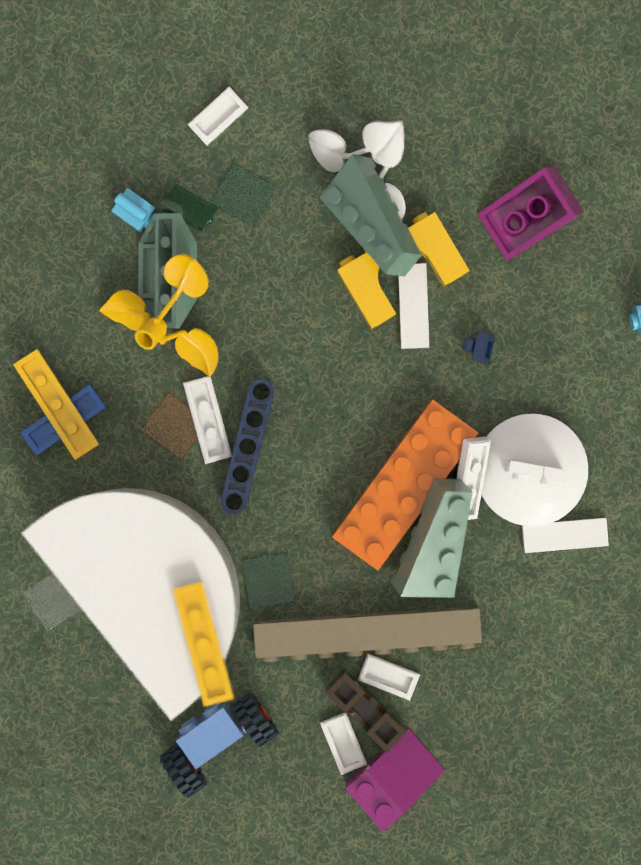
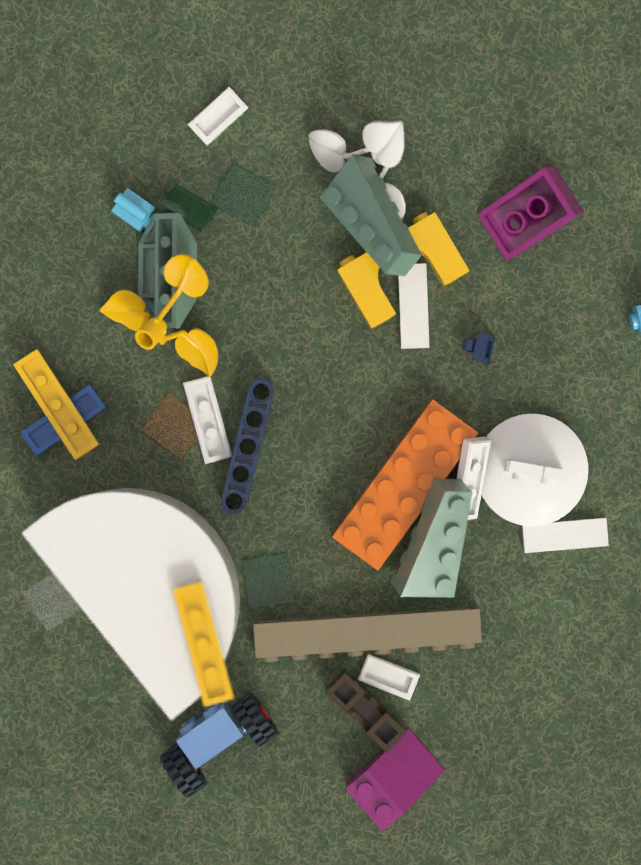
white tile [320,712,367,775] -> none

